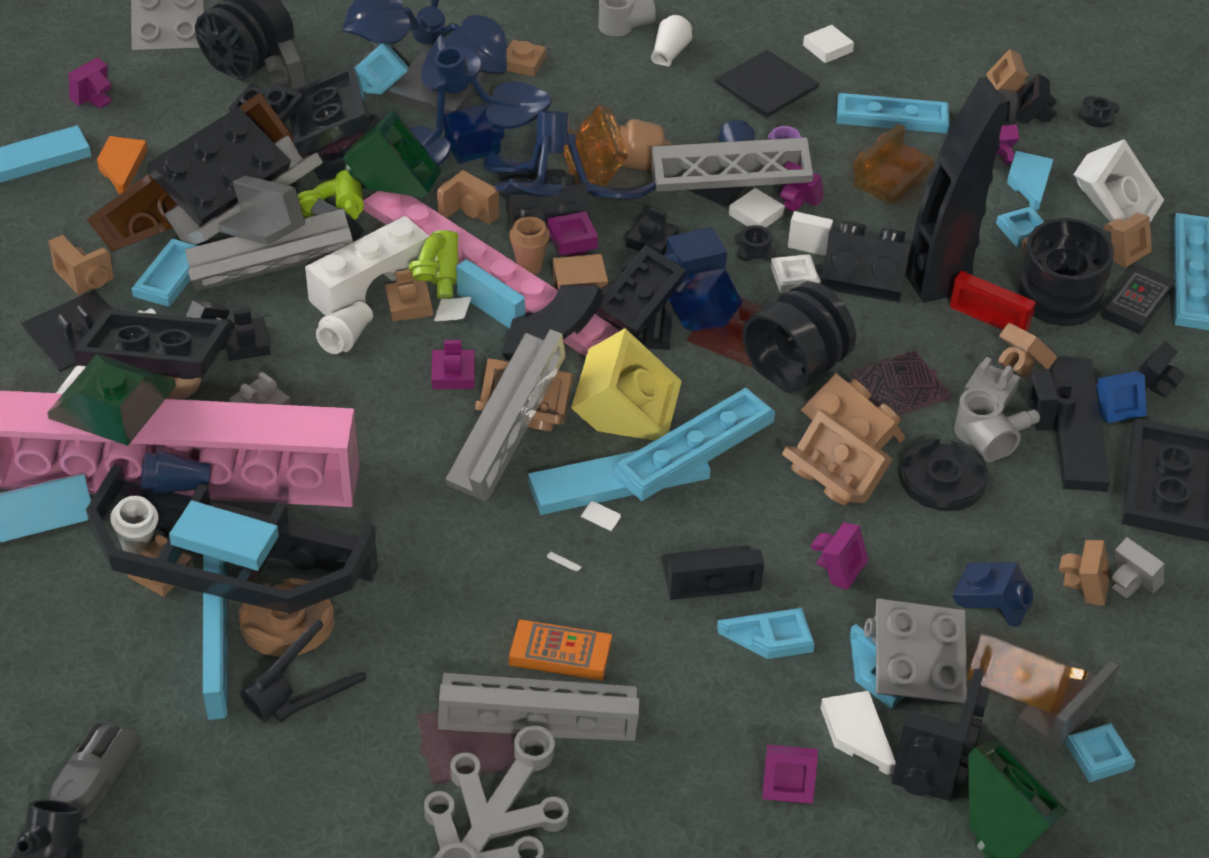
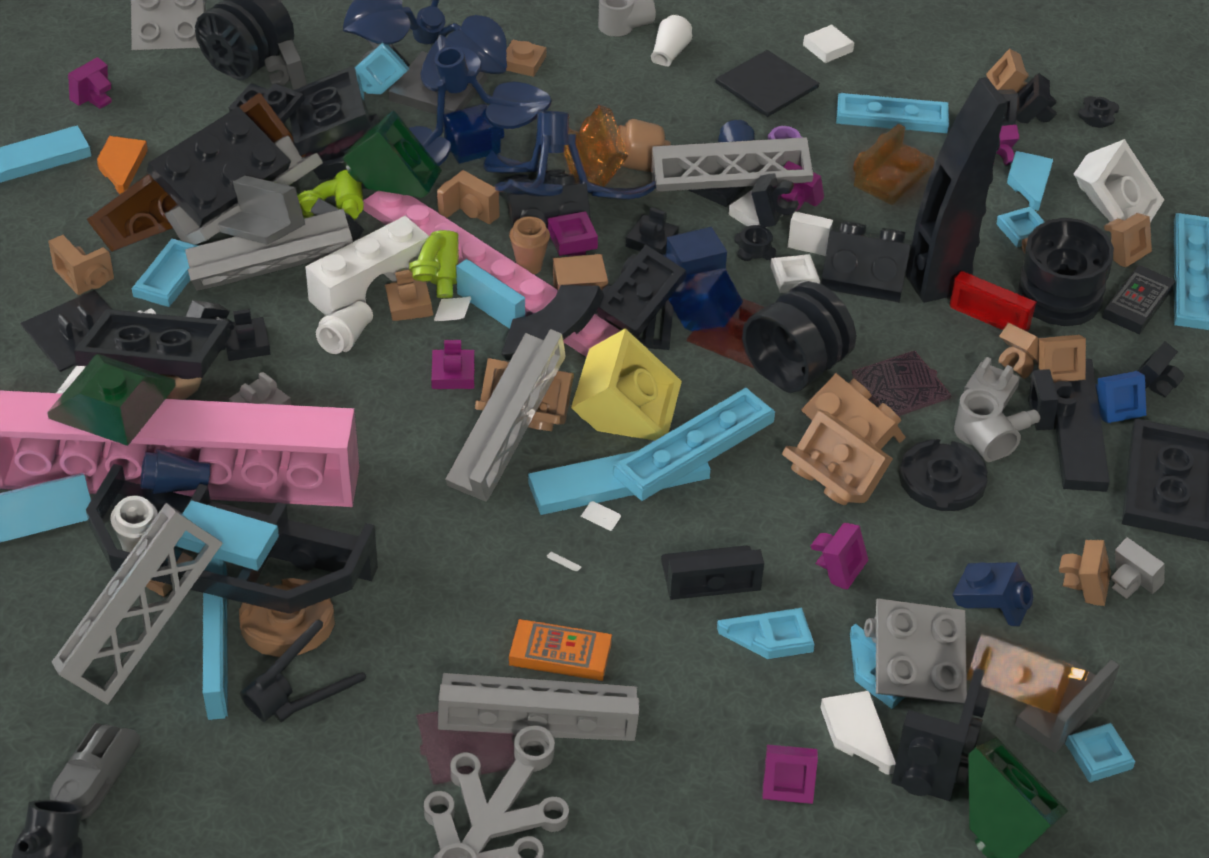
none -> light grey fence [52,503,223,705]
none -> black tile [751,173,799,228]
none -> medium nougat plate [1039,335,1086,383]

